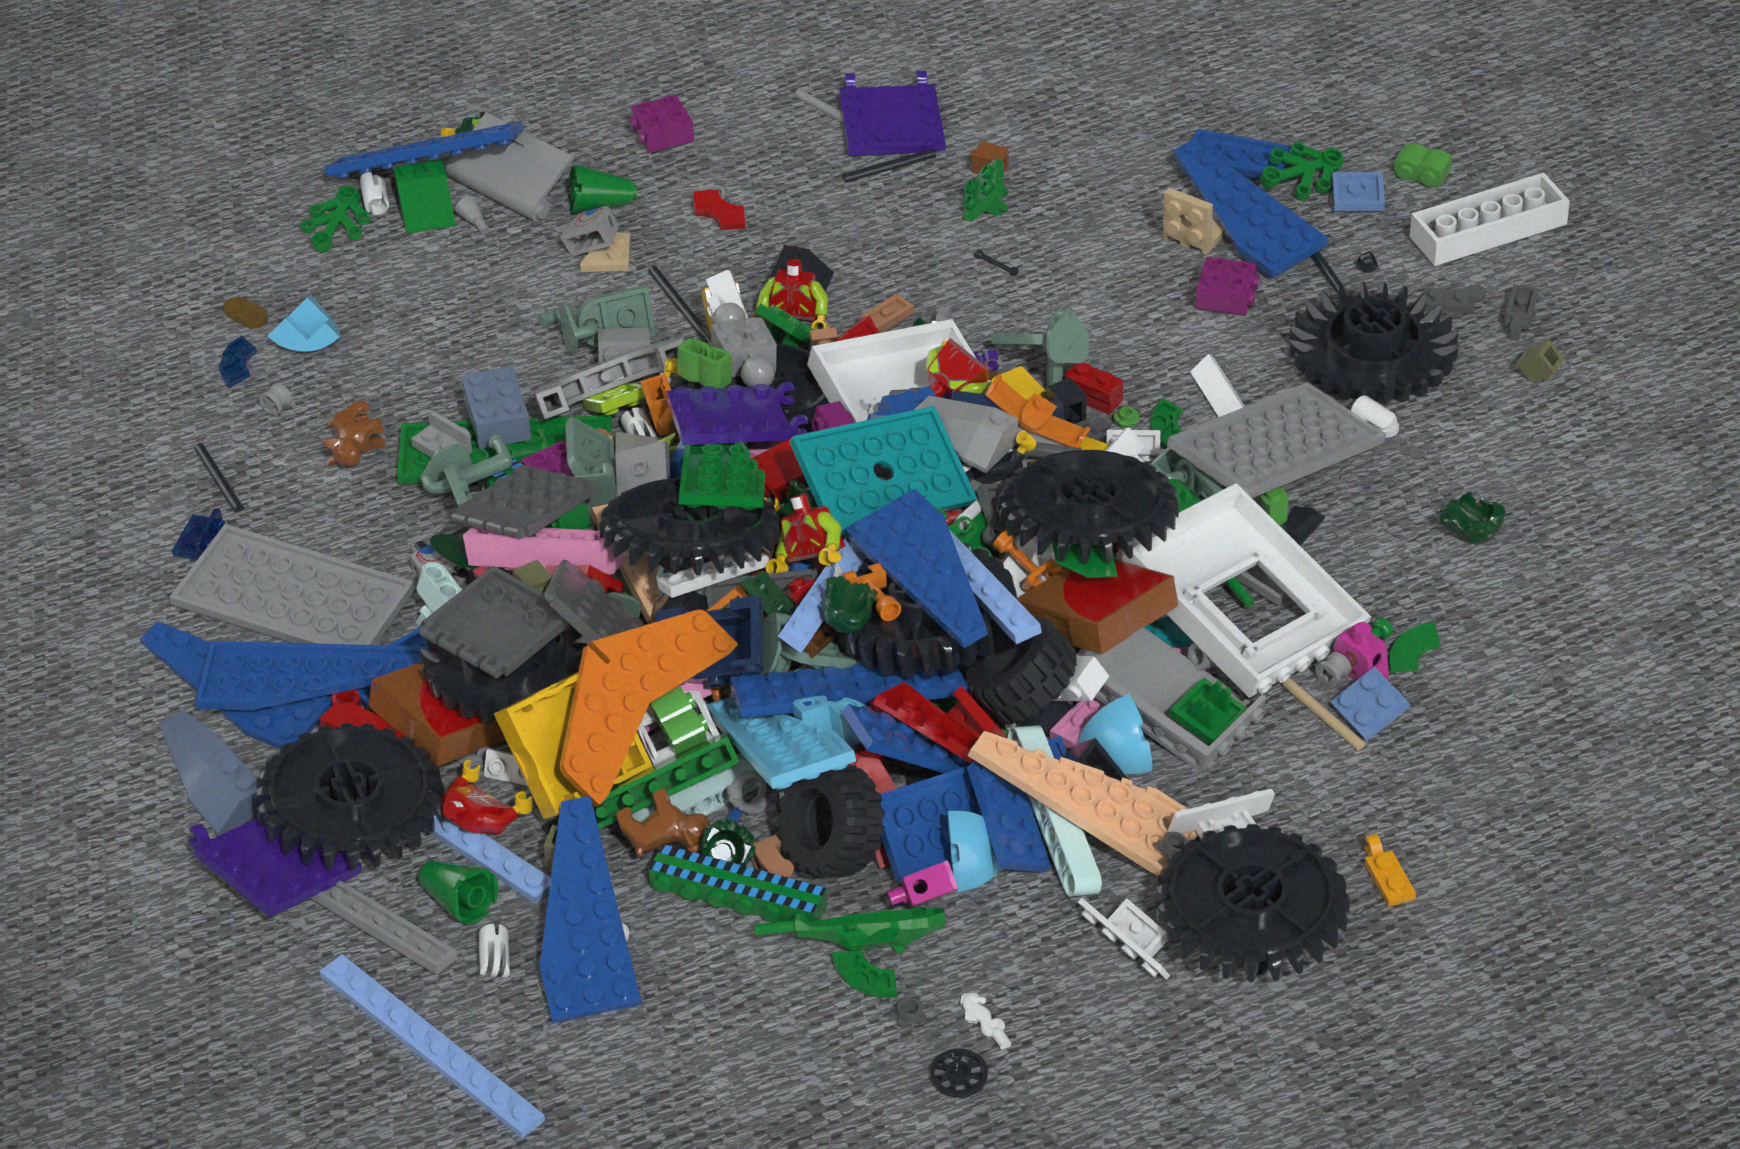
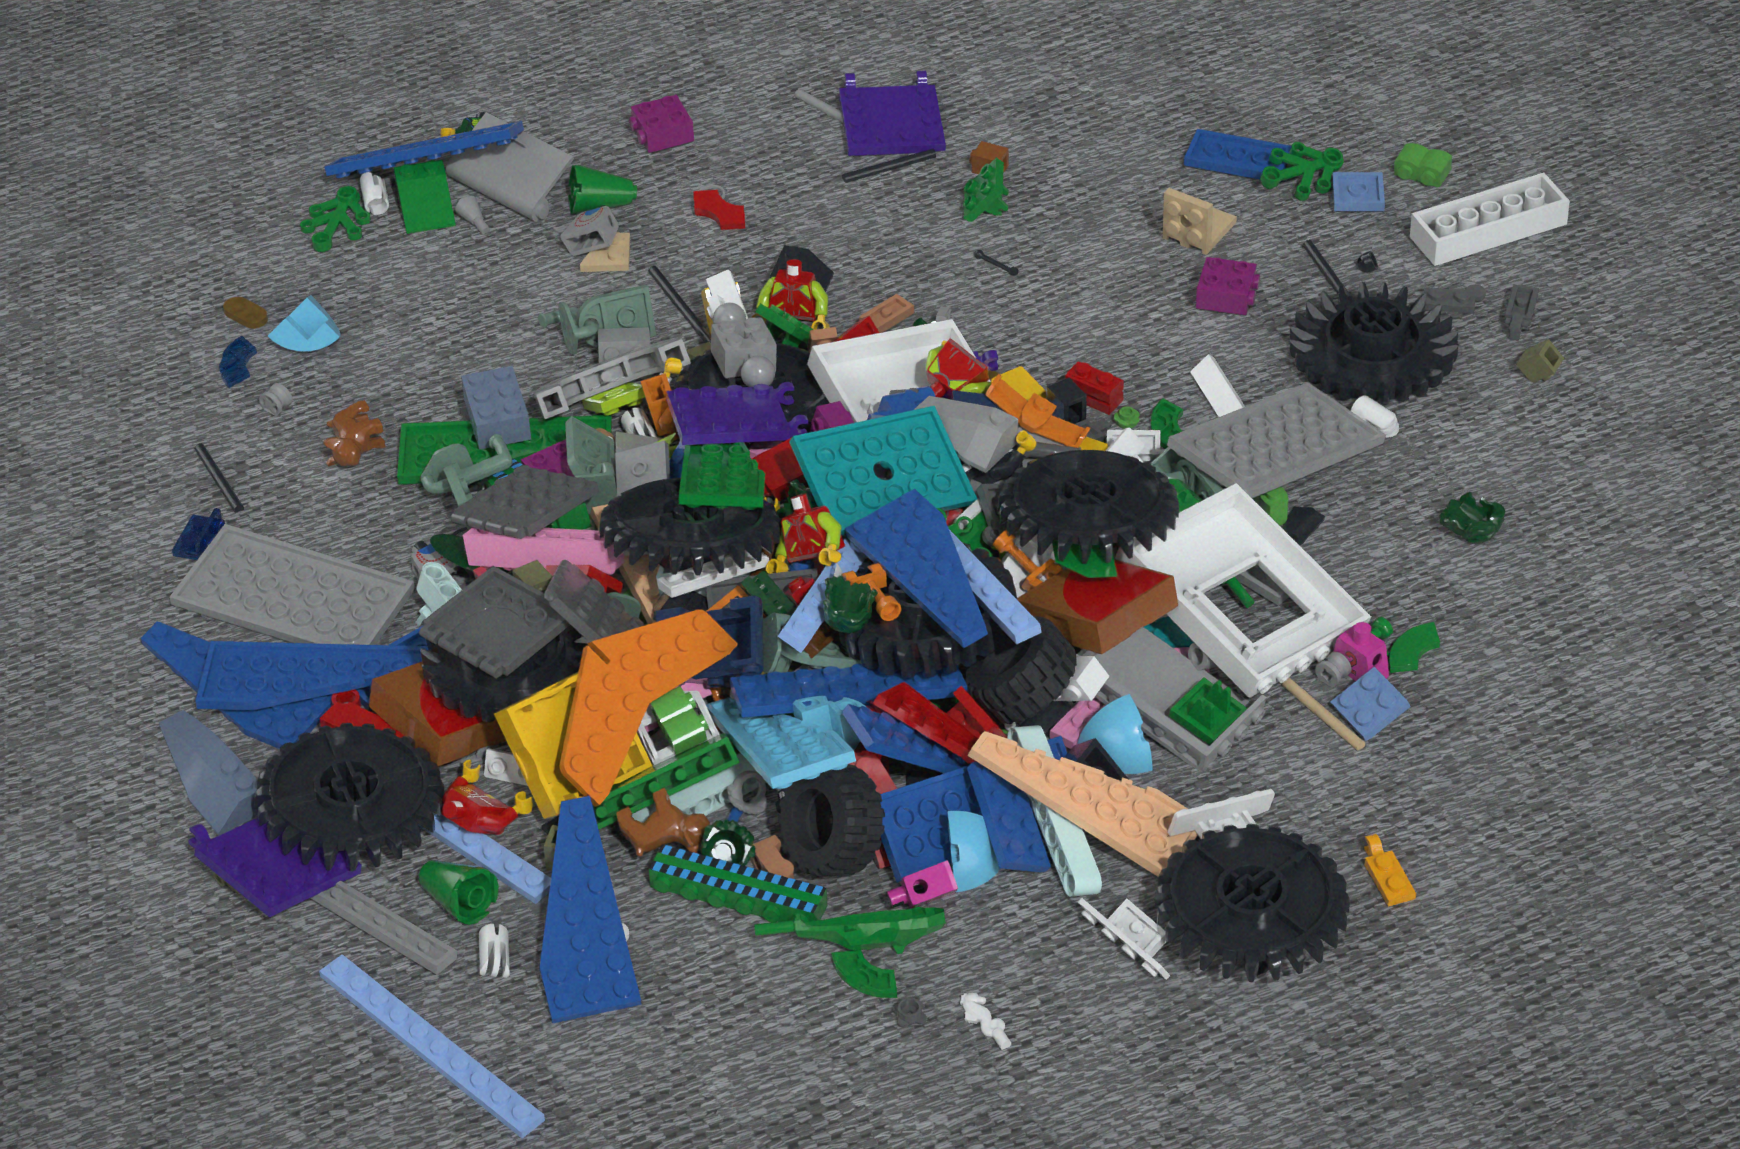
light grey bracket [411,411,472,458] -> none
bright green brick [678,339,732,389] -> none
black wheel [930,1049,988,1098] -> none
sand green plate [992,310,1089,390] -> none
dark grey plate [1156,831,1187,858] -> none
blue wing [1174,139,1328,279] -> none

